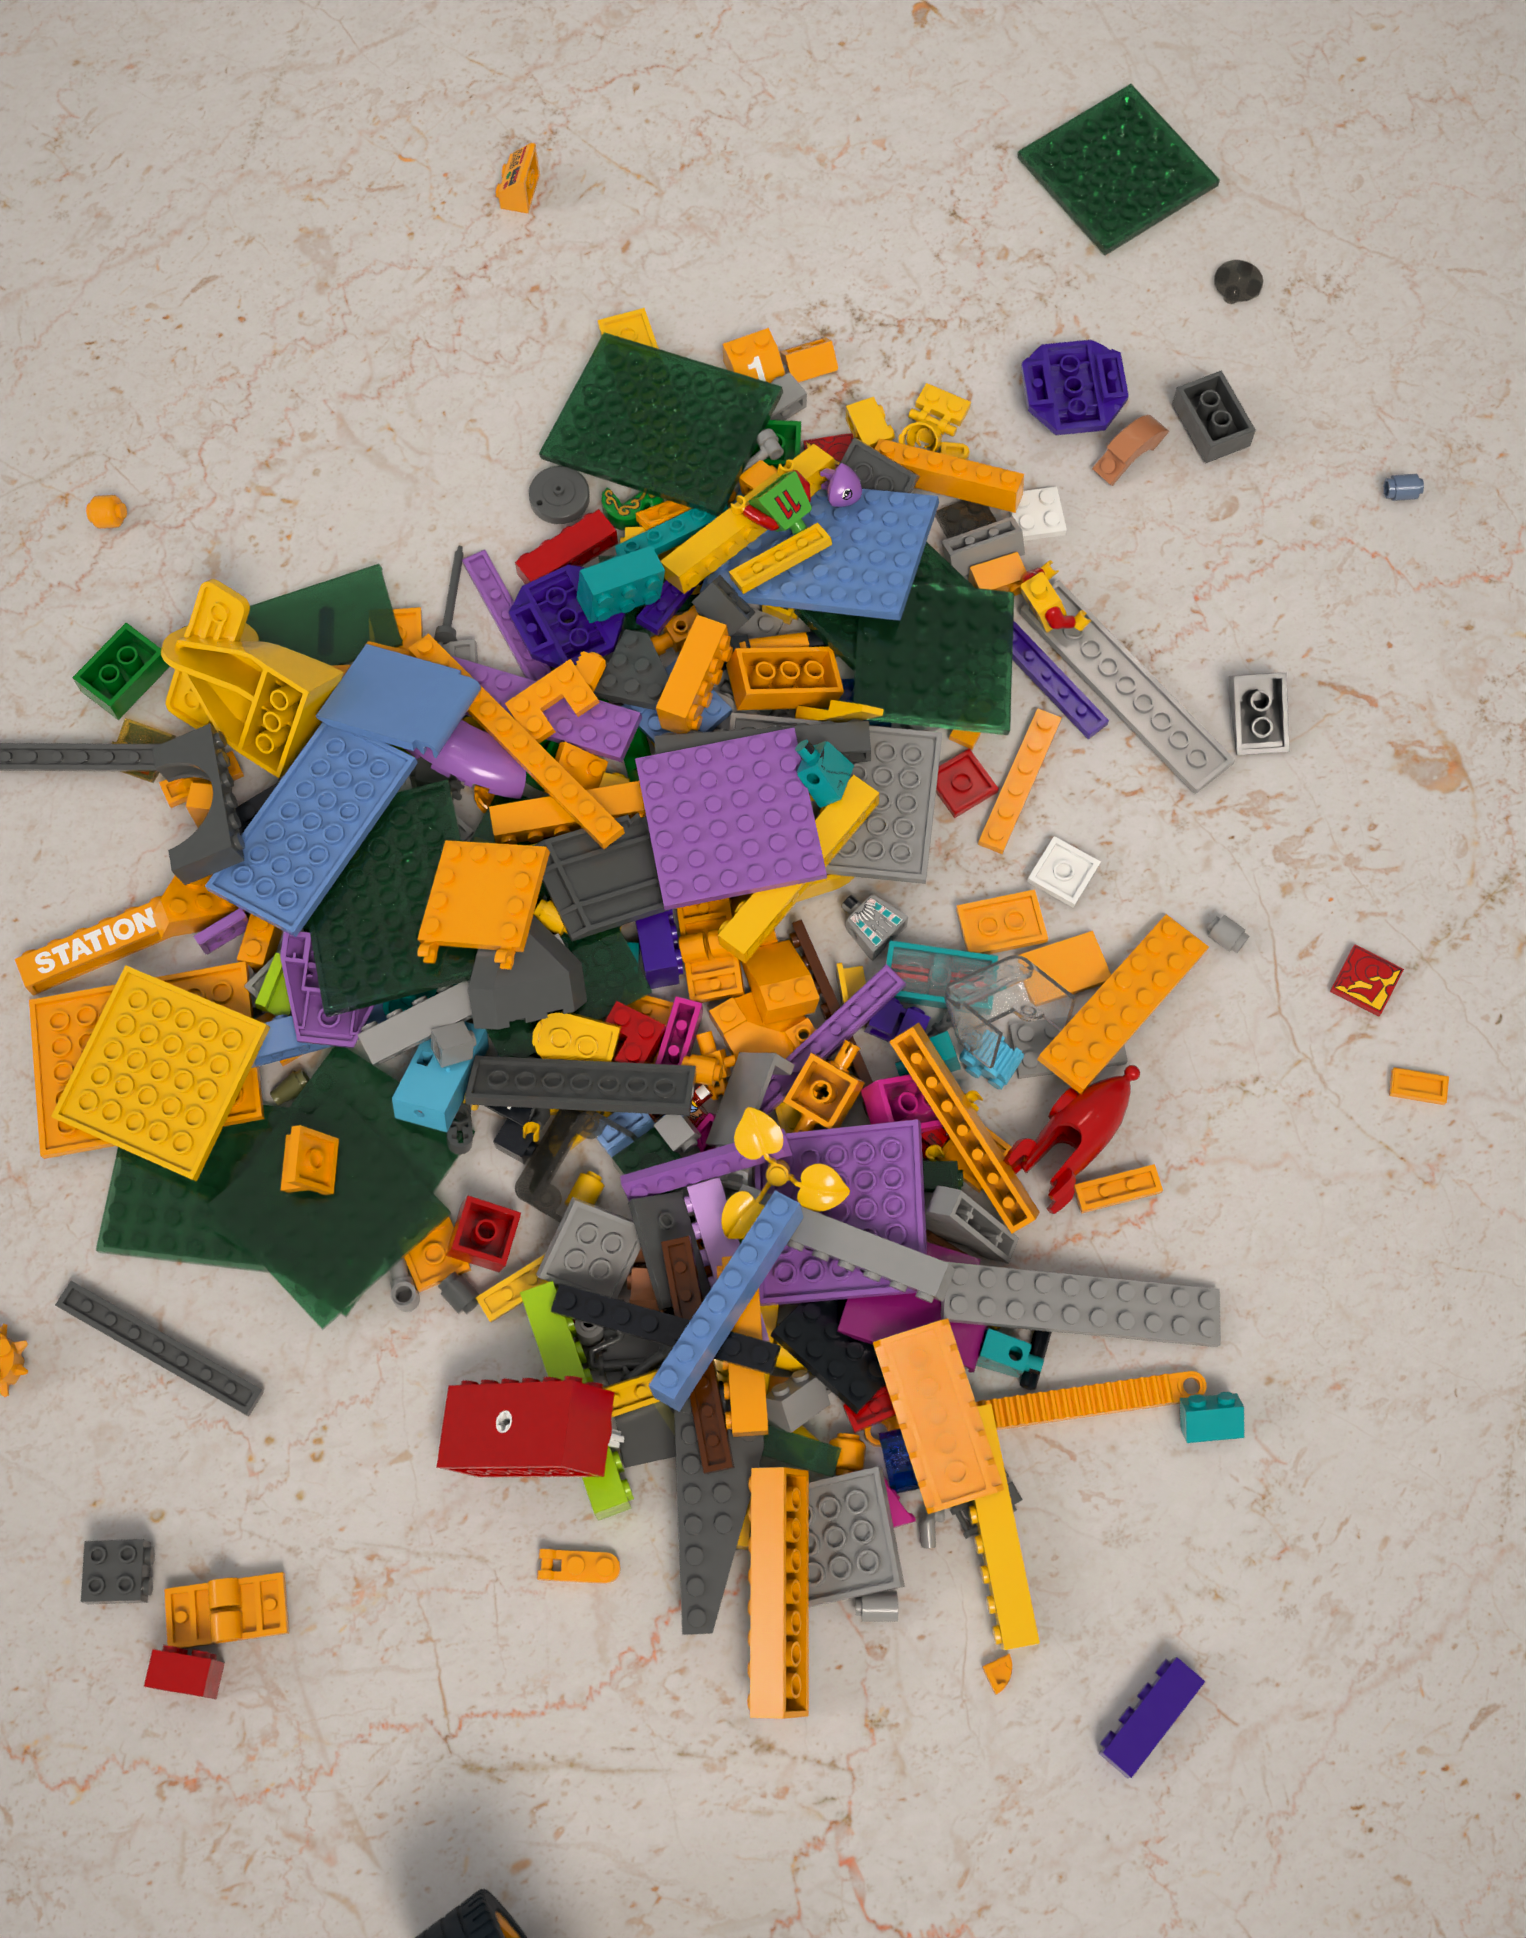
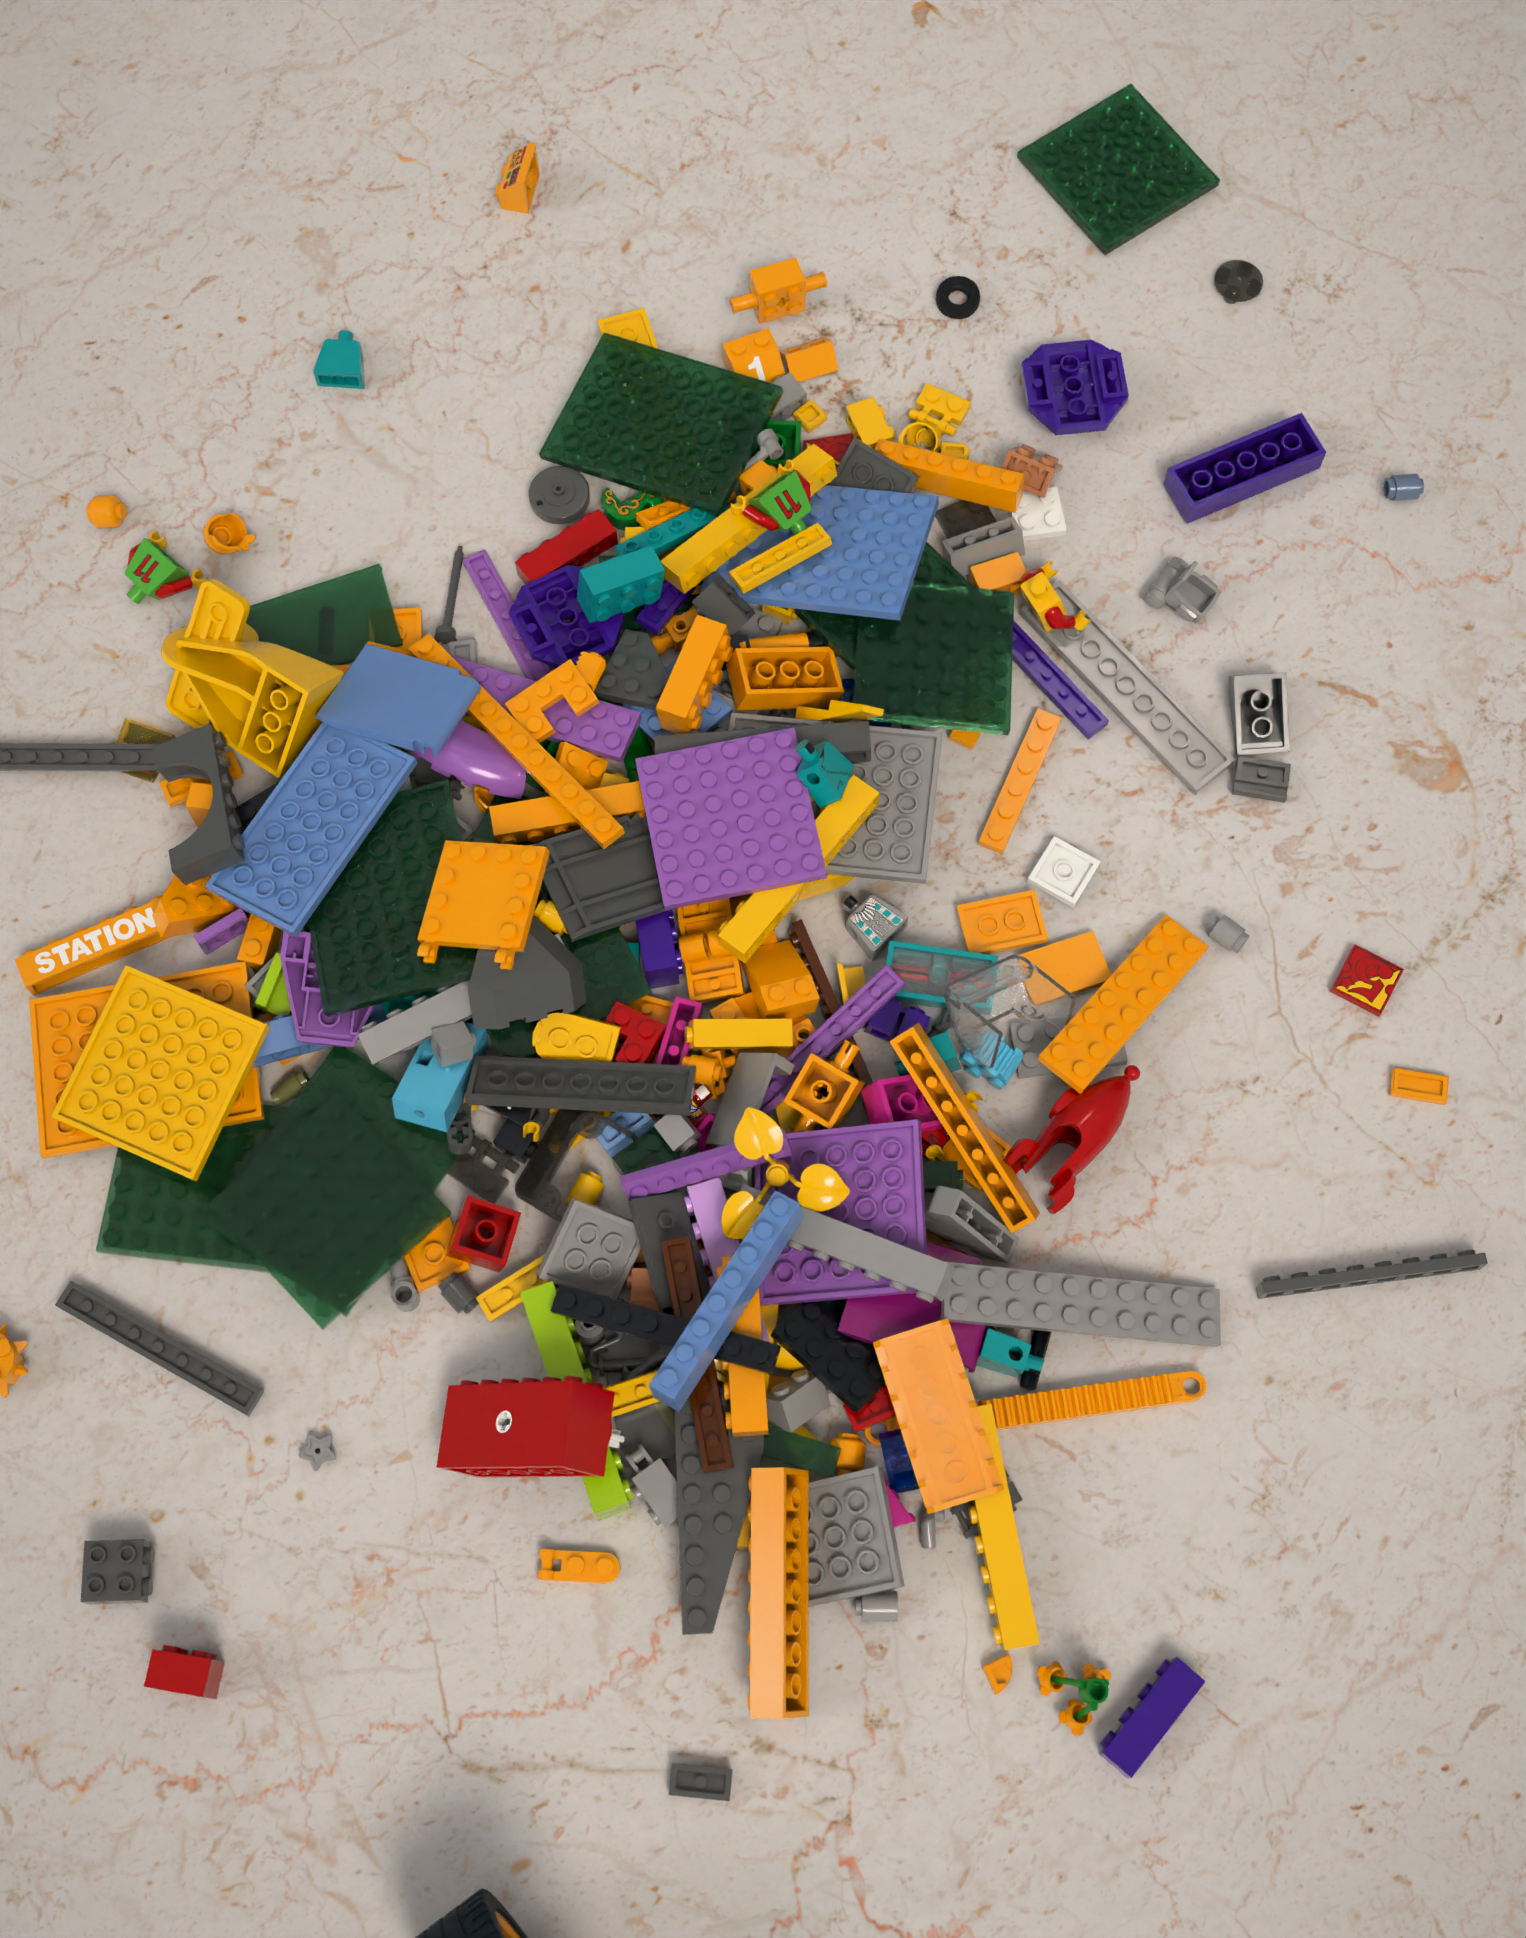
green brick [72,623,170,720] -> none
light orange plate [164,1572,289,1649] -> none
light orange bracket [281,1125,339,1195] -> none
medium lavender piece [820,463,862,507] -> none
red tile [936,748,999,818] -> none
light orange plate [1074,1164,1163,1214] -> none
nougat arch [1092,415,1170,486] -> none
dark grey brick [1172,370,1256,464] -> none
teal brick [1180,1392,1245,1443] -> none
none -> bright green torso [125,531,208,604]
none -> light orange hat [203,513,256,554]
none -> light grey plate [299,1434,336,1471]
none -> teal torso [313,330,365,389]
none -> clear smoke plate [447,1135,520,1204]
none -> light grey brick [624,1443,678,1528]
none -> dark grey plate [669,1763,733,1801]
none -> yellow brick [684,1019,793,1050]
none -> light orange brick [729,257,827,324]
none -> yellow tile [792,399,827,434]
none -> black tyre [936,276,980,319]
none -> nougat bracket [1001,444,1063,498]
none -> plant [1037,1661,1111,1736]
none -> light grey piece [1144,557,1222,623]
none -> dark purple brick [1163,413,1326,524]
none -> dark grey plate [1232,756,1291,803]
none -> dark grey plate [1256,1250,1488,1299]

